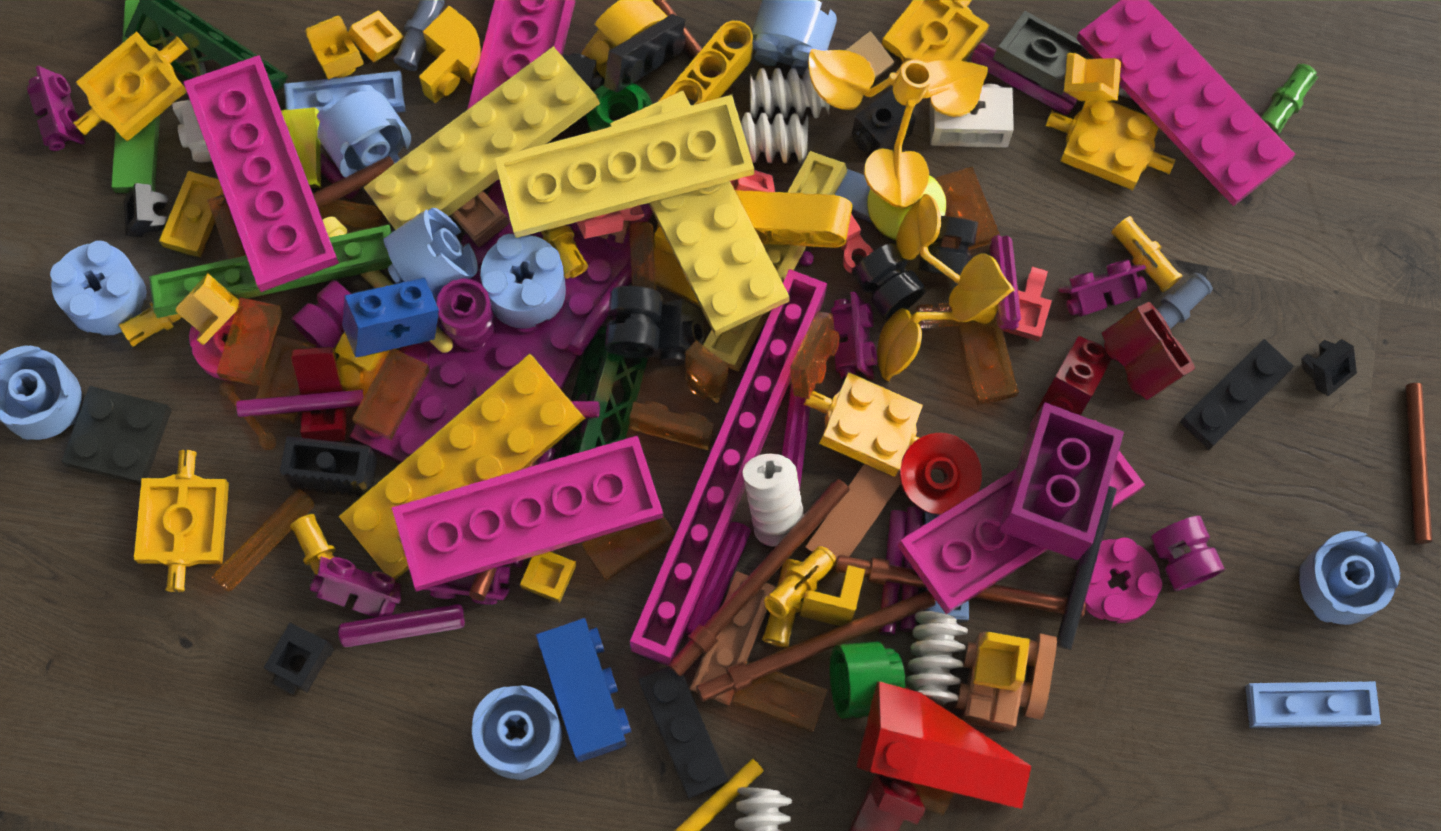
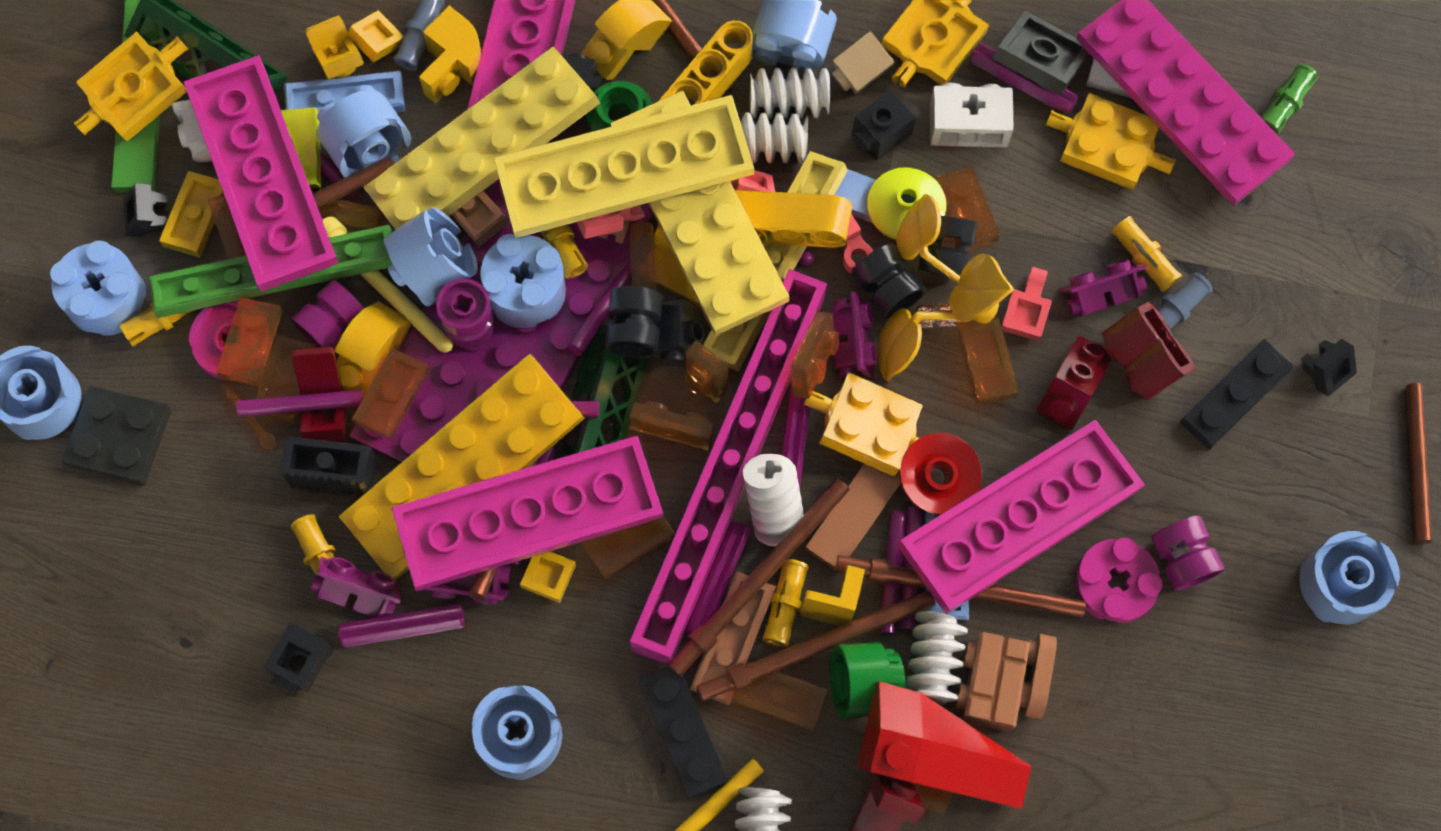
magenta hinge [27,65,85,151] -> none
yellow plate [134,450,229,592] -> none
yellow panel [176,273,240,345] -> none
clear orange axle [213,489,315,592] -> none
blue brick [342,278,439,358] -> none
blue brick [536,618,632,763] -> none
black plate [604,14,686,92] -> none
yellow pin [764,546,836,619] -> none
yellow plant [808,49,988,209] -> none
yellow panel [973,632,1030,691] -> none
magenta axle [989,234,1021,330] -> none
magenta brick [998,403,1124,560] -> none
black bar [1057,486,1117,650] -> none
yellow panel [1064,53,1121,101] -> none
light blue tile [1245,682,1381,728] -> none

